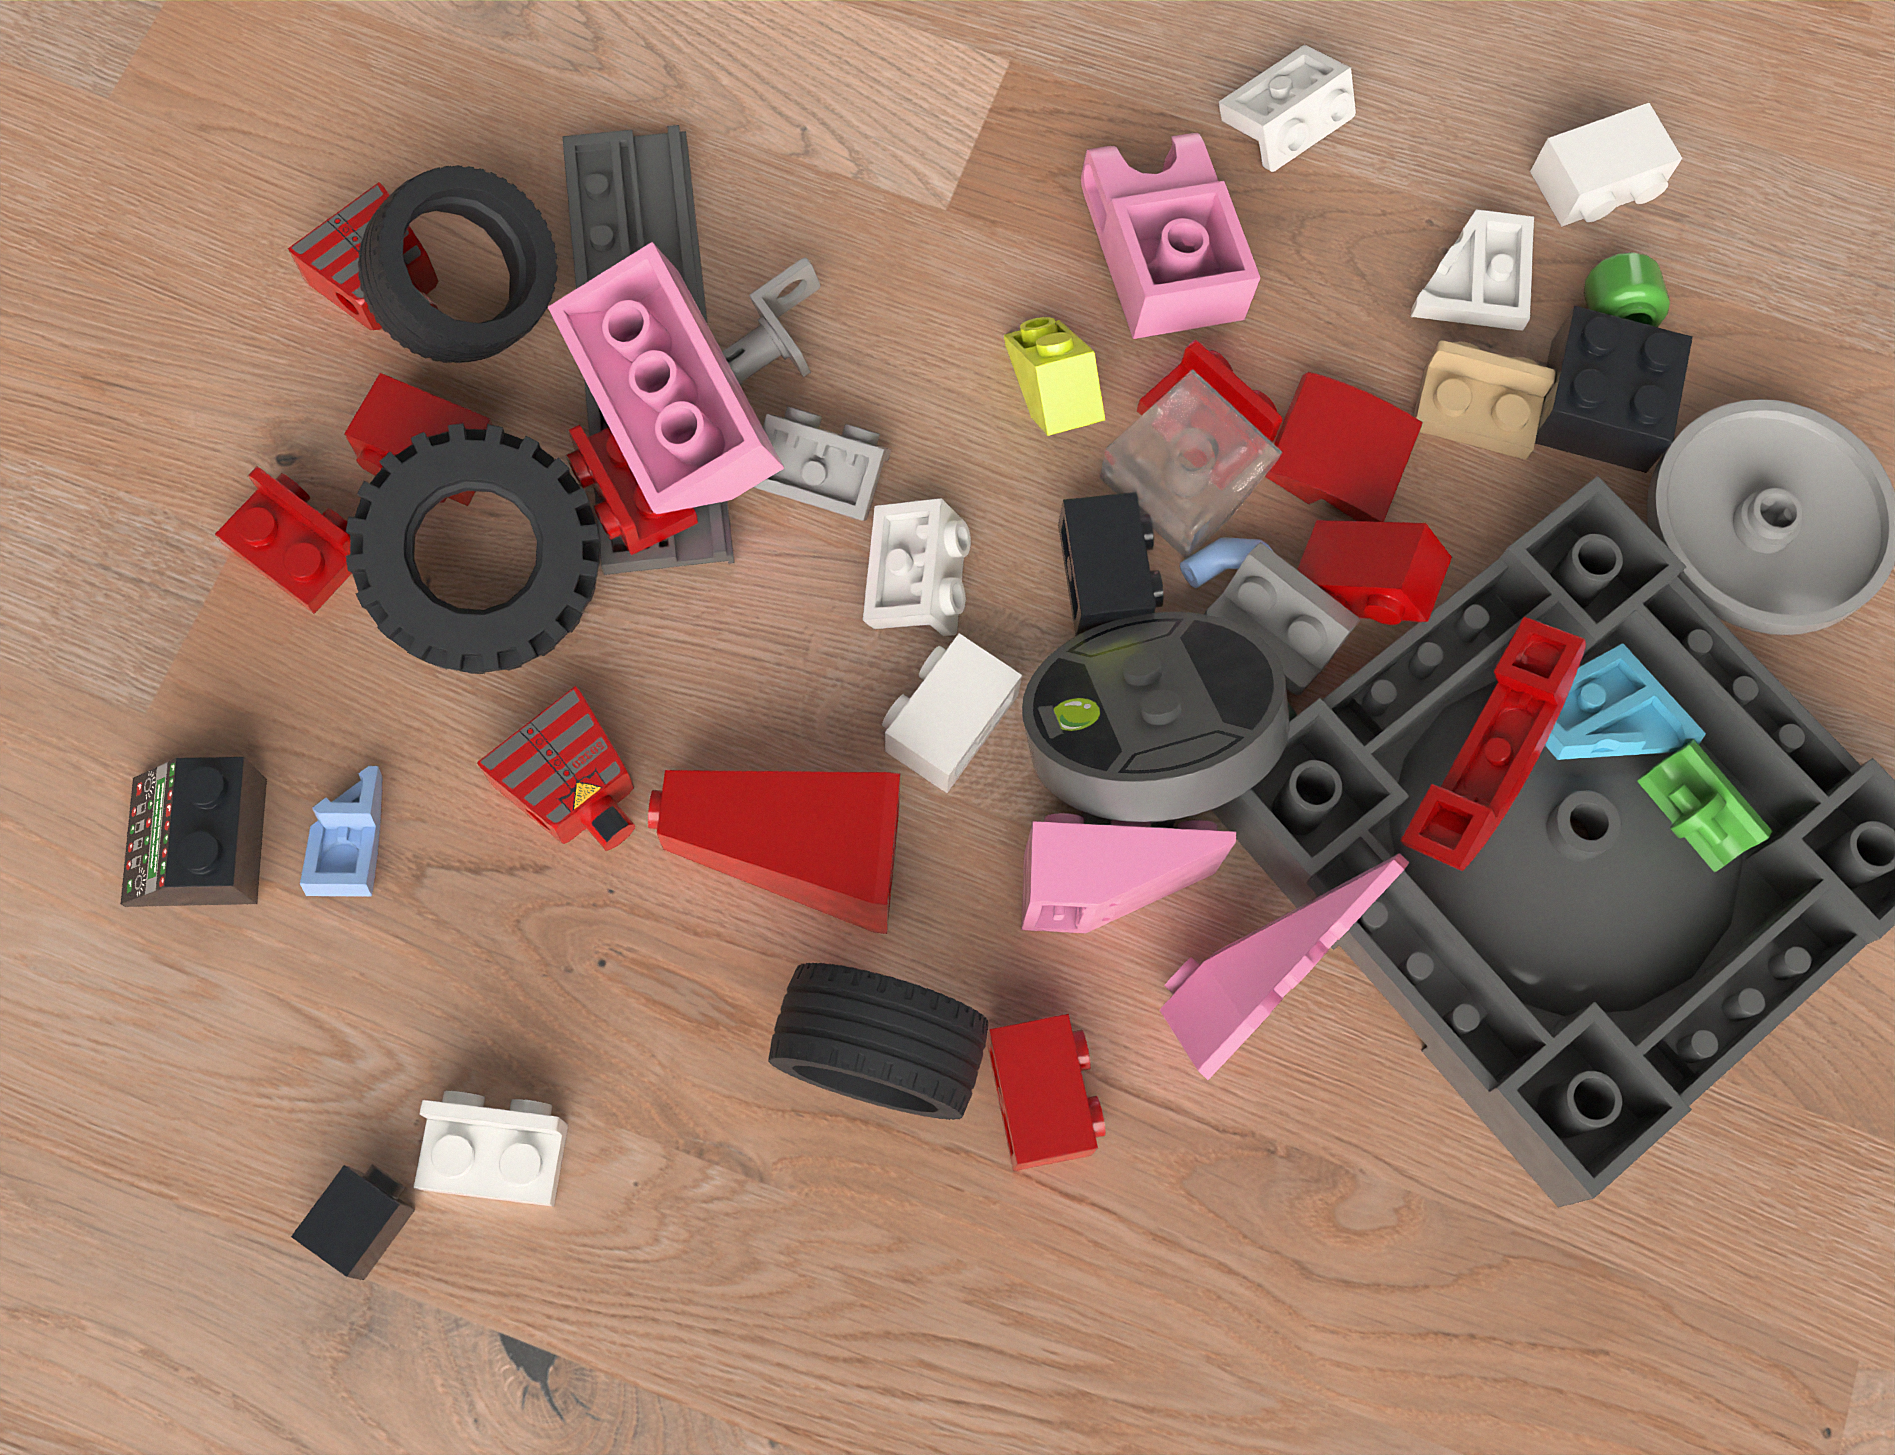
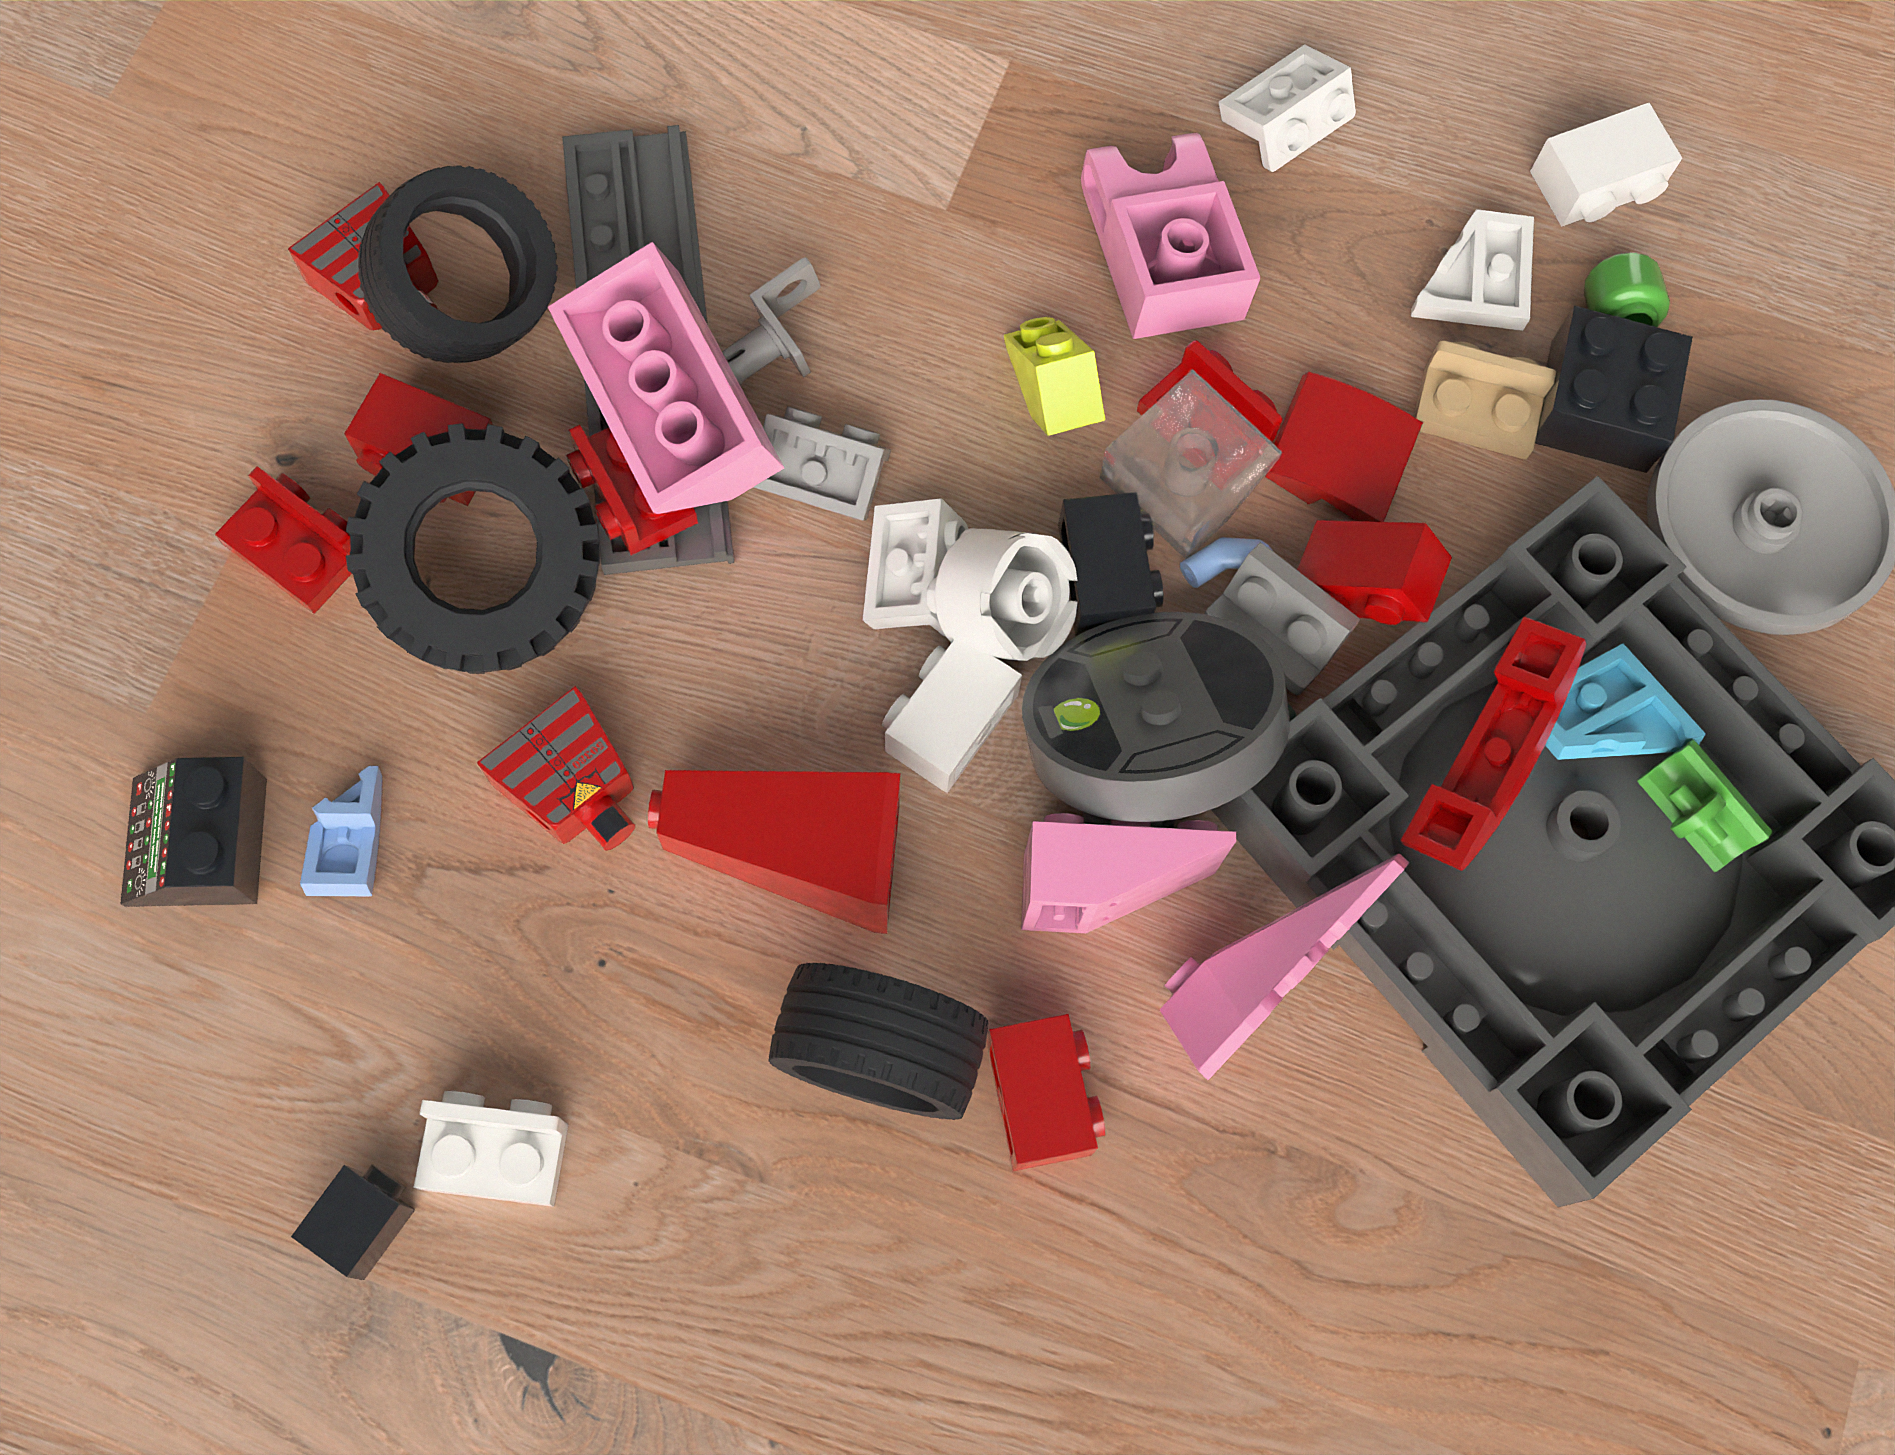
none -> white brick [926,528,1077,661]

